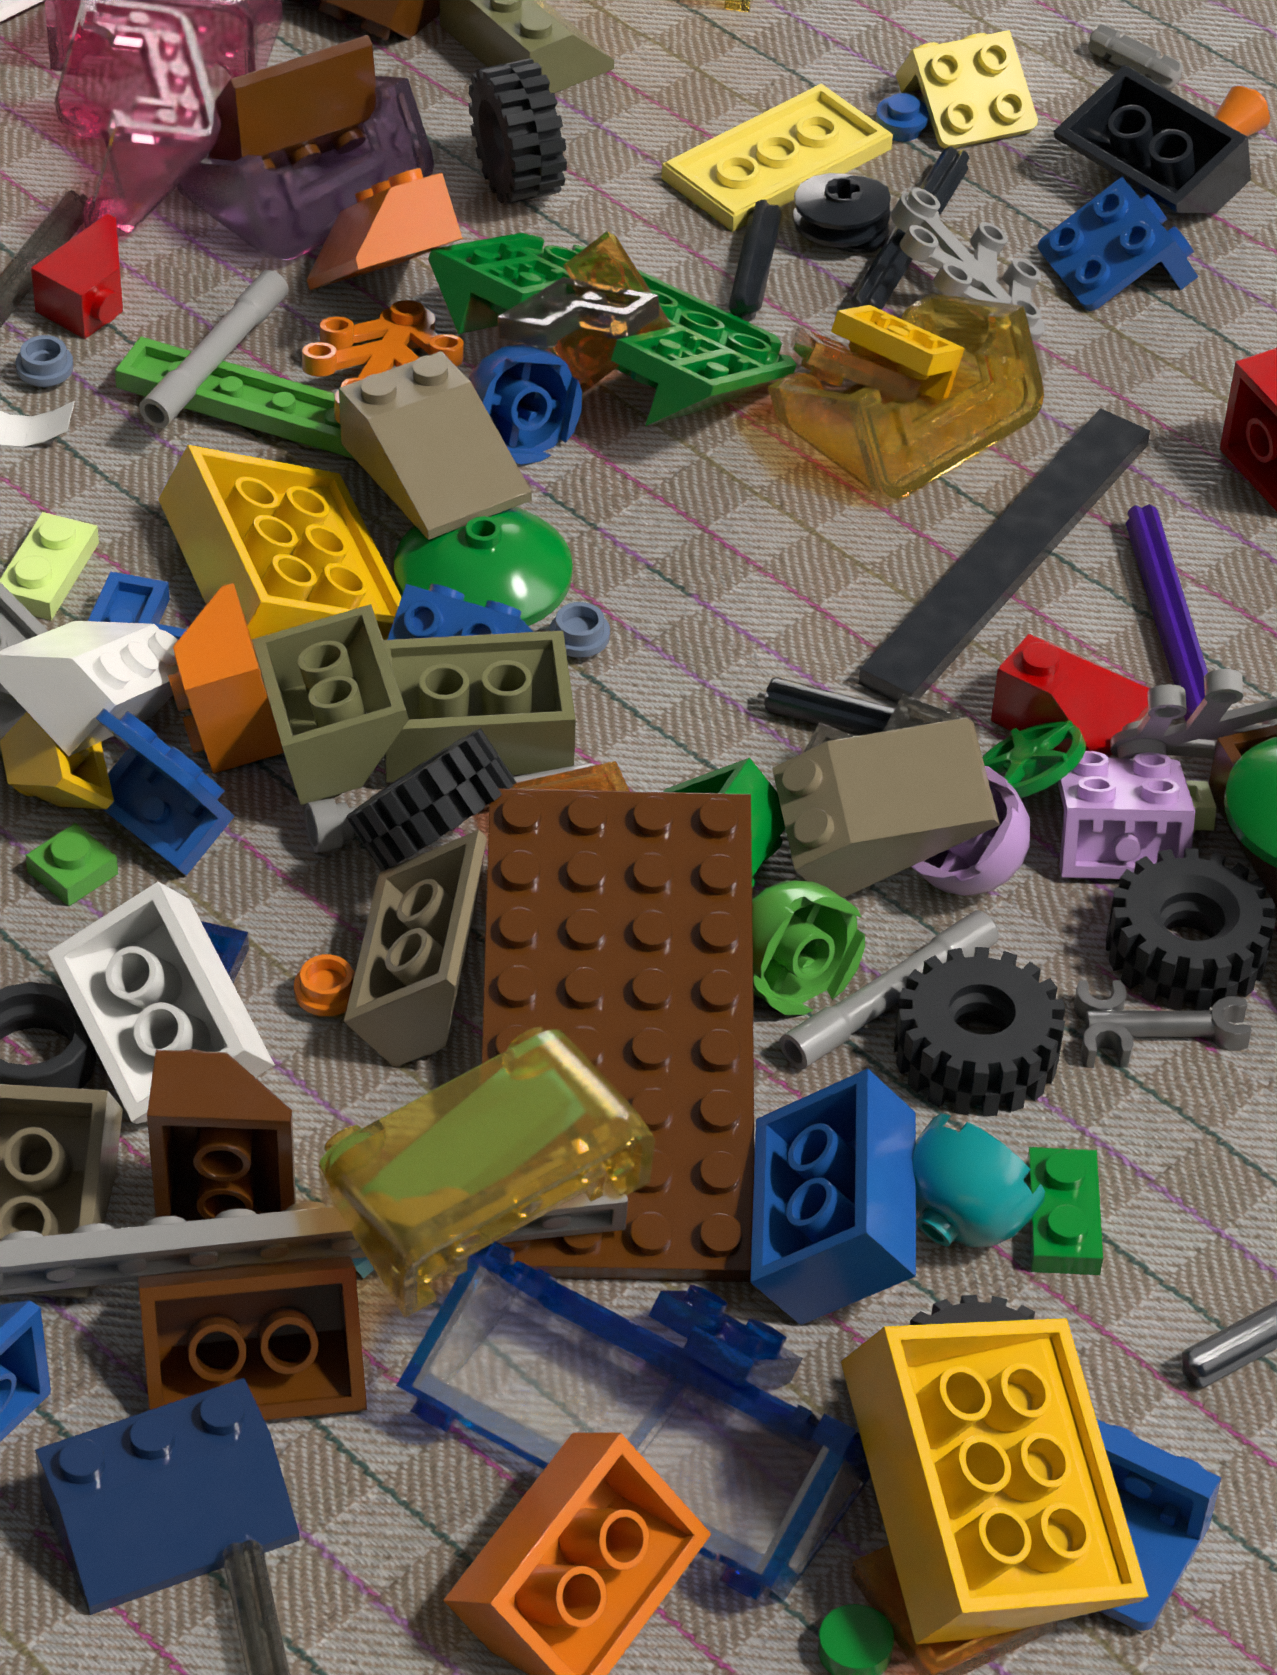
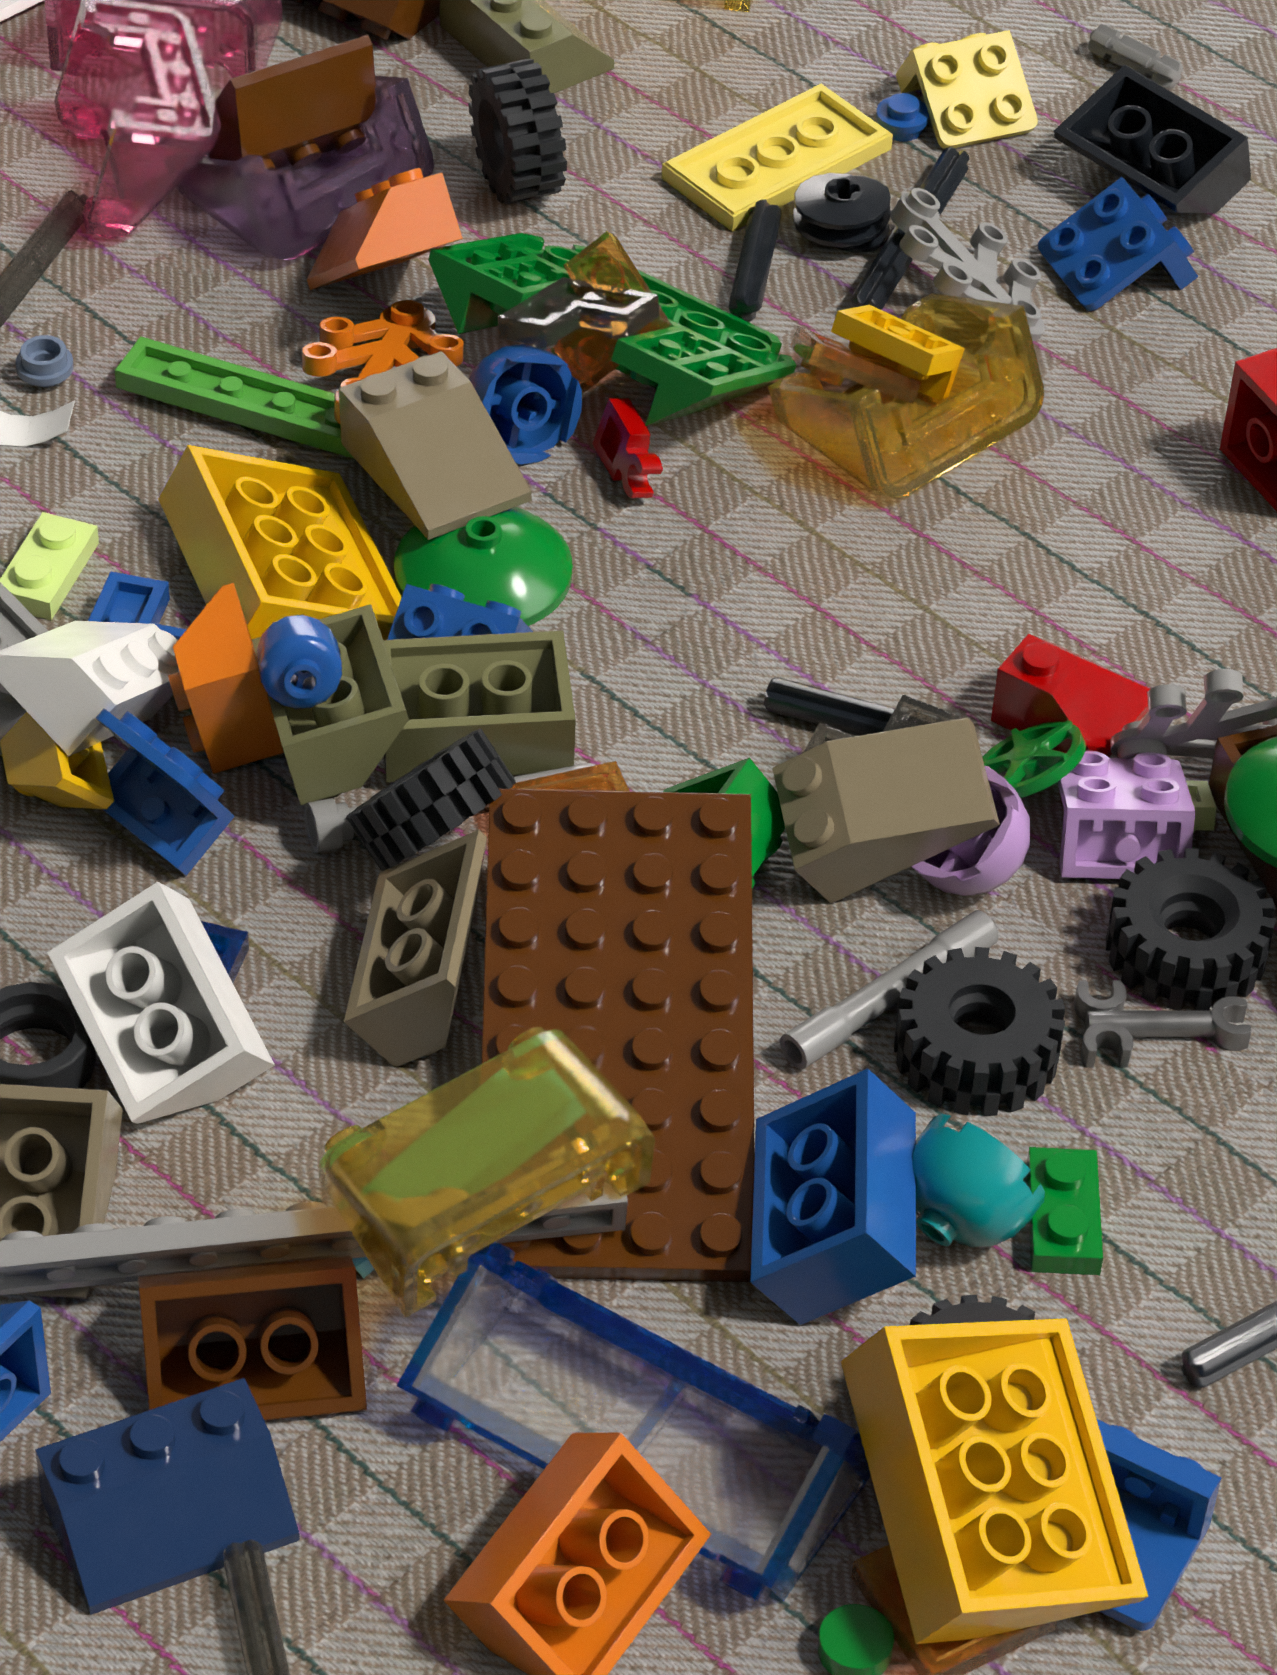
bright green plate [26,823,118,906] -> none
red slope [31,213,123,339] -> none
light grey piece [139,270,289,428] -> none
reddish brown slope [147,1049,296,1221] -> none
orange plate [294,954,355,1016] -> none
sand blue plate [549,602,610,658] -> none
clear blue plate [648,1285,803,1387] -> none
bright green cylinder [752,881,865,1015] -> none
black tile [858,408,1150,709] -> none
dark purple axle [1126,504,1208,722] -> none
orange cone [1214,85,1270,137] -> none
none -> blue head [257,615,342,709]
none -> red plate [592,398,663,498]

